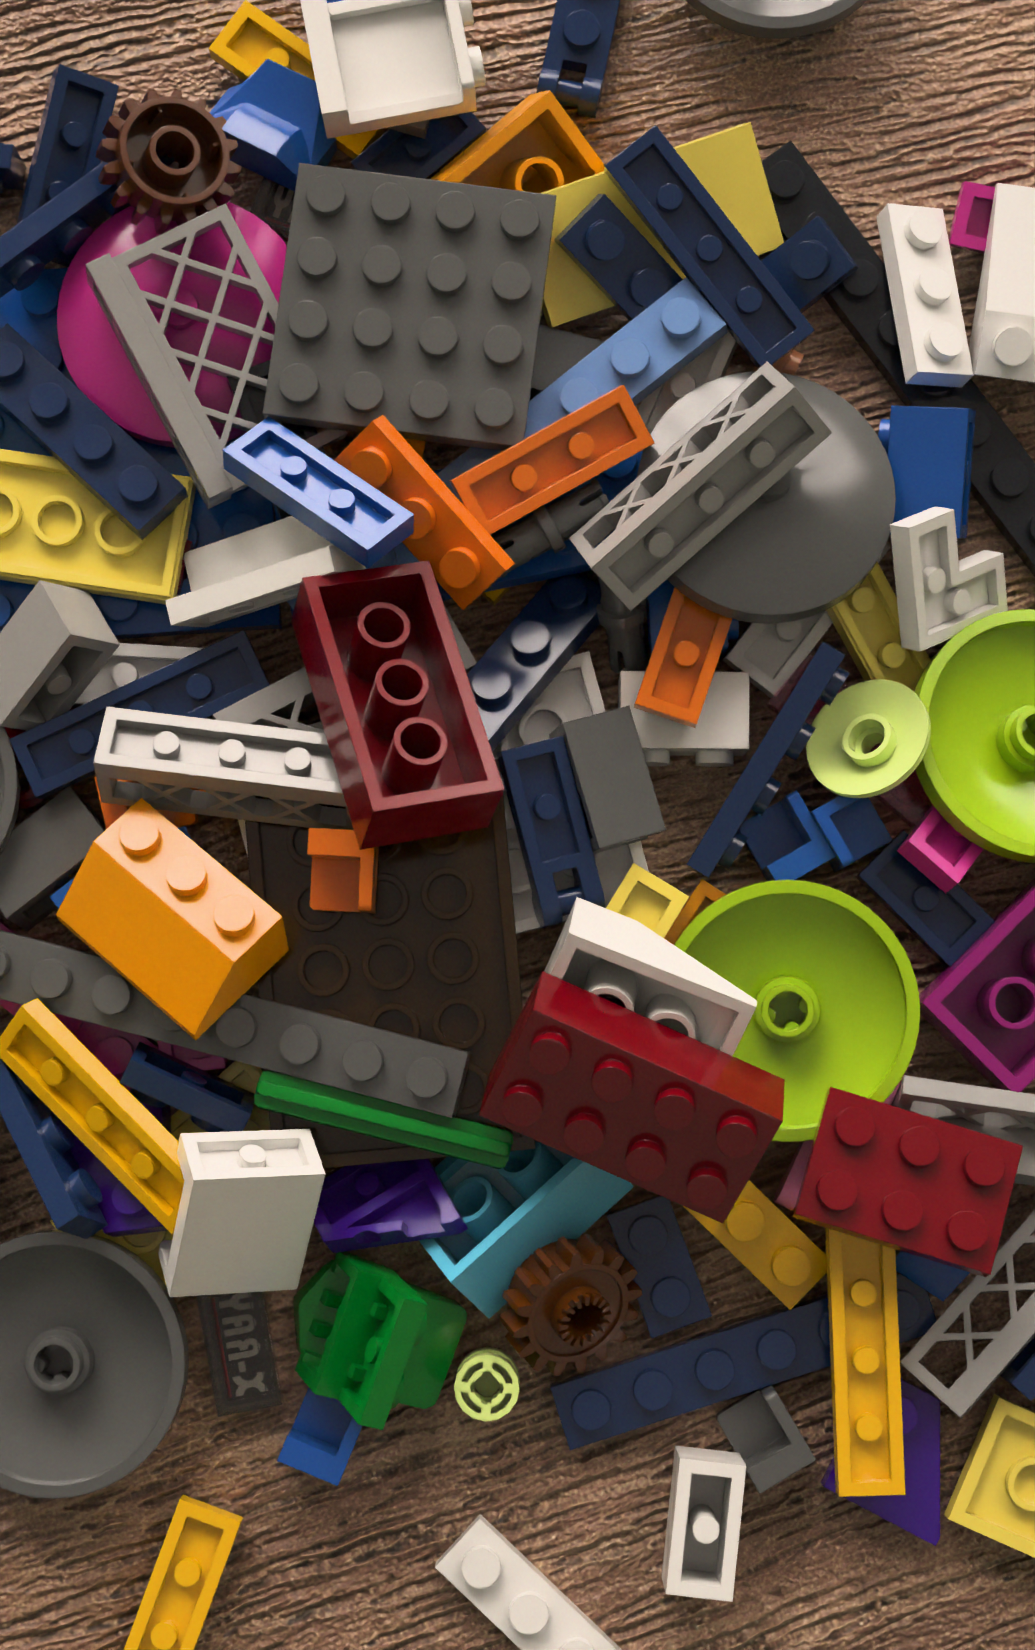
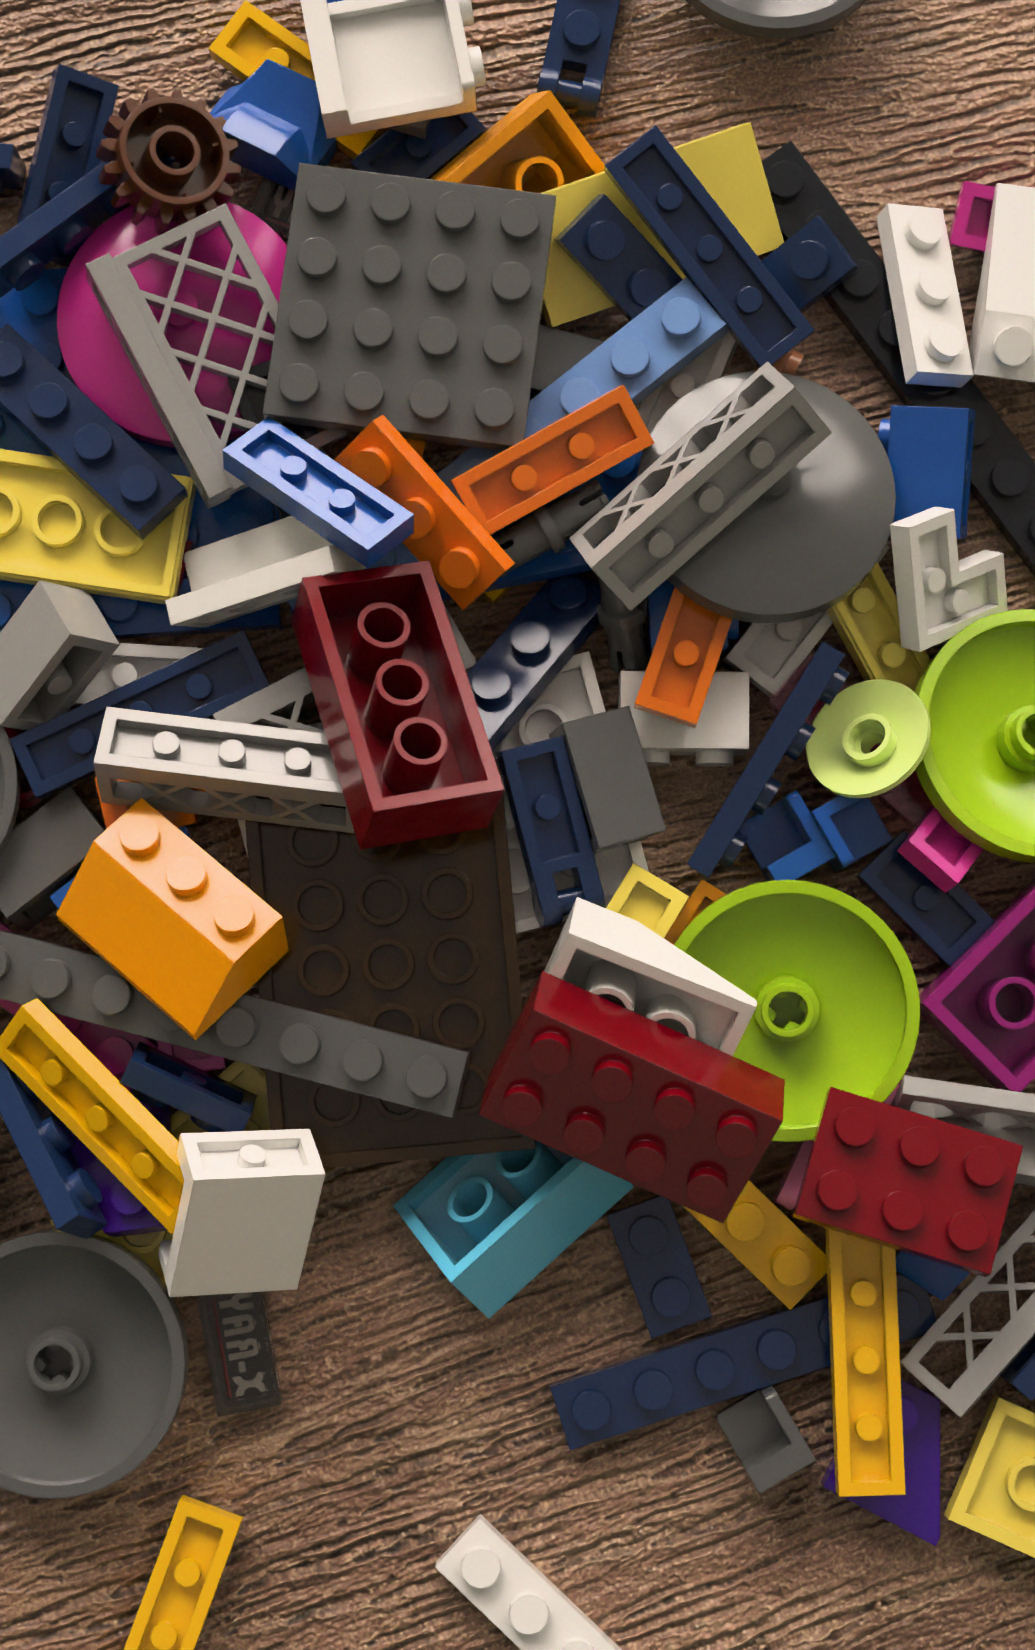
green axle [254,1070,513,1169] -> none
blue panel [277,1388,362,1486] -> none
green piece [293,1251,467,1430] -> none
orange panel [307,828,379,913] -> none
dark purple wing [314,1158,468,1253] -> none
yellowish green wheel [454,1347,520,1422] -> none
reddish brown gear [500,1234,642,1376] -> none
white brick [661,1445,746,1602] -> none

